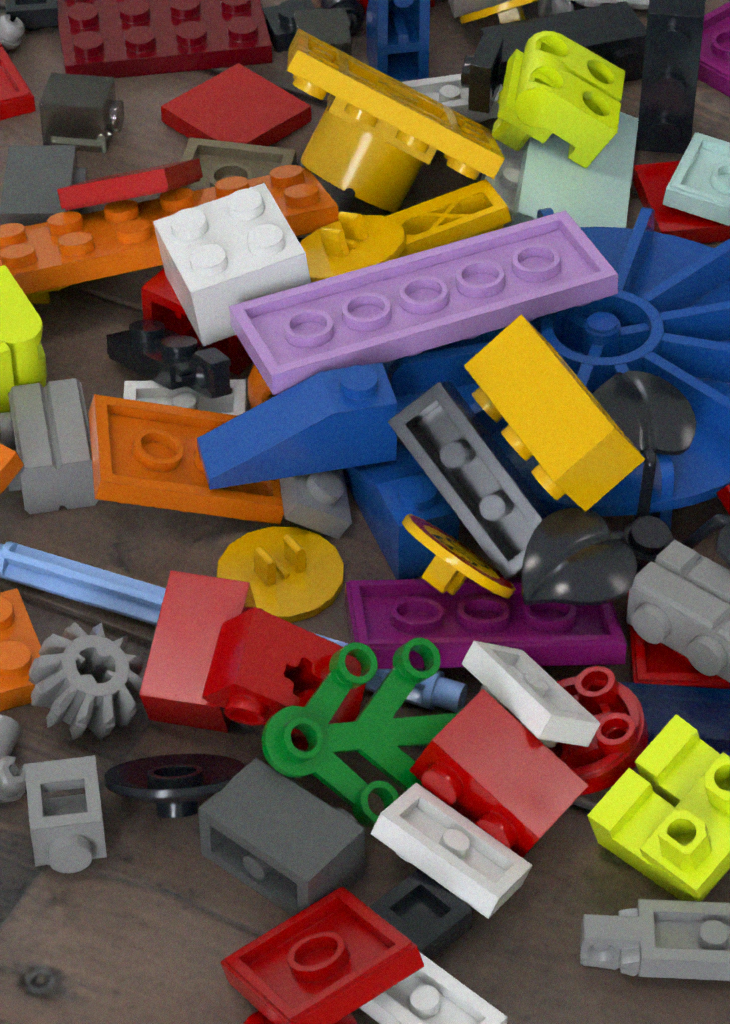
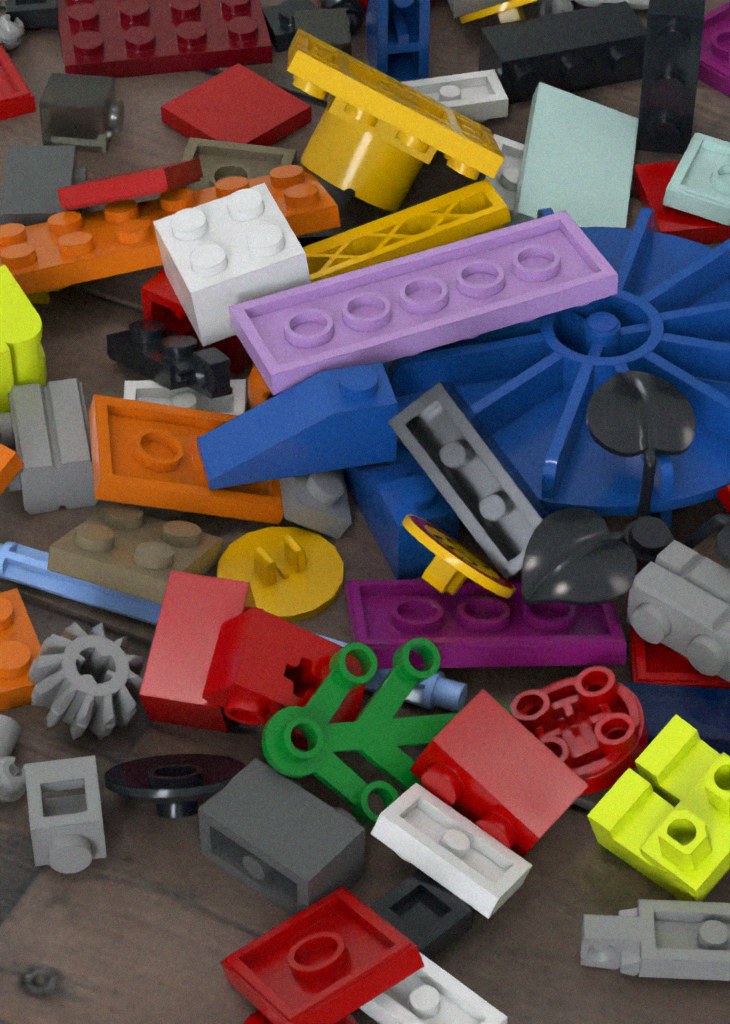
yellow piece [300,211,407,283] -> none
black plate [461,35,503,113] -> none
white plate [462,641,601,747] -> none
yellow brick [464,314,645,512] -> none
neon yellow hips [491,31,625,169] -> none
none -> dark tan plate [47,503,223,605]

